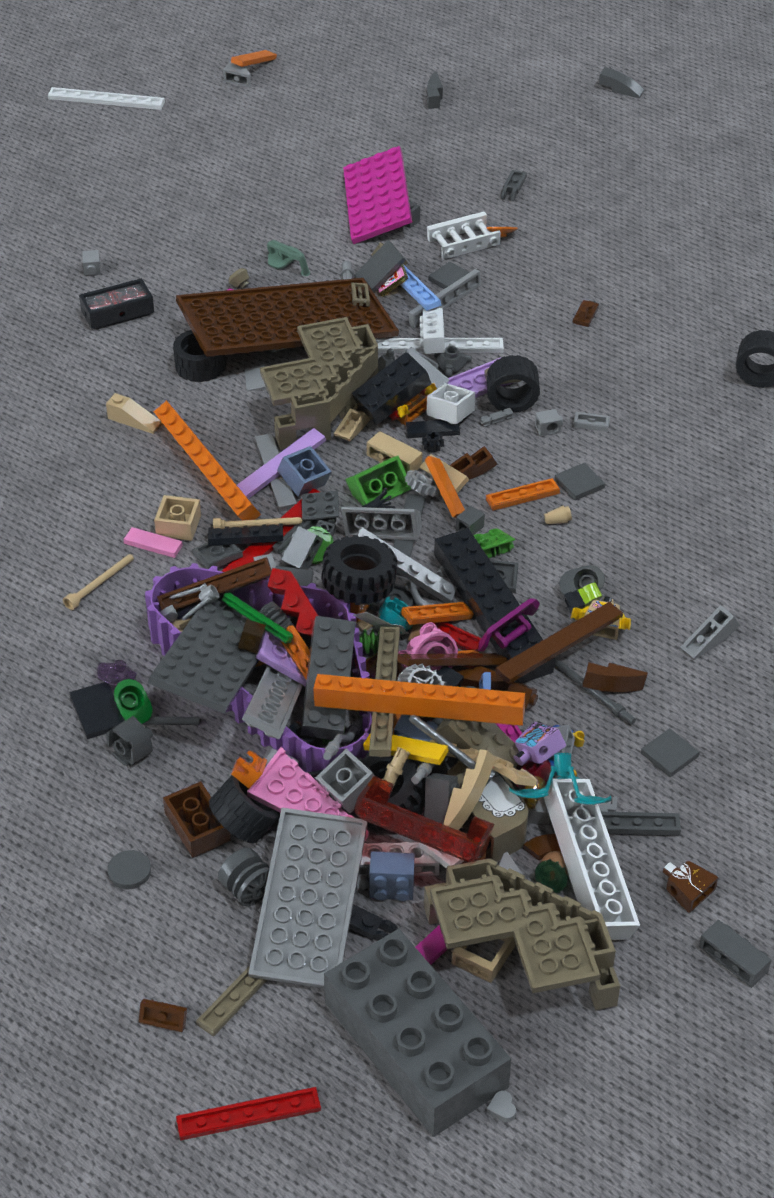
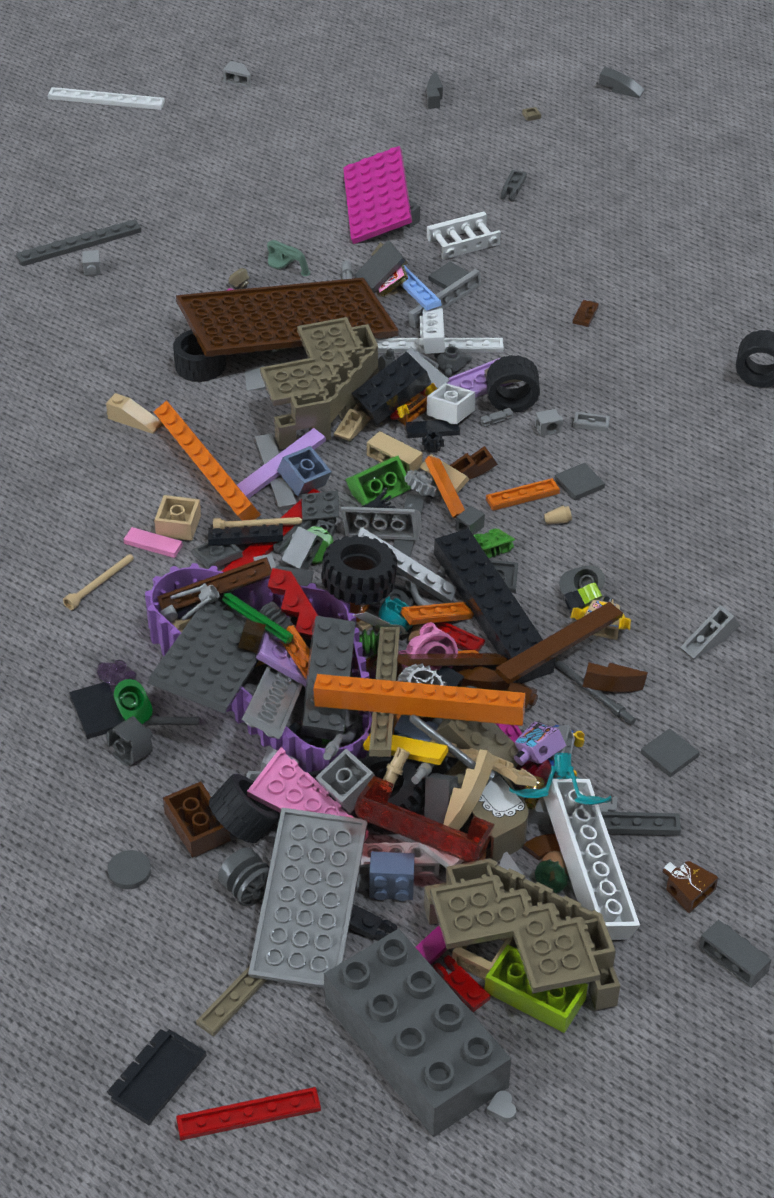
black brick [79,278,154,329] -> none
reddish brown hinge [139,999,187,1032] -> none
orange tile [231,50,277,67] -> none
orange hinge [231,750,267,789] -> none
dark tan tile [351,283,370,306] -> none
magenta piece [478,598,540,652] -> none
medium blue tile [479,672,491,690] -> none
orange dish [486,227,518,237] -> none
none -> dark grey plate [16,219,141,266]
none -> black hinge [107,1029,207,1125]
none -> red hinge [433,955,491,1012]
none -> lime brick [484,944,588,1033]
none -> dark tan tile [522,107,541,121]

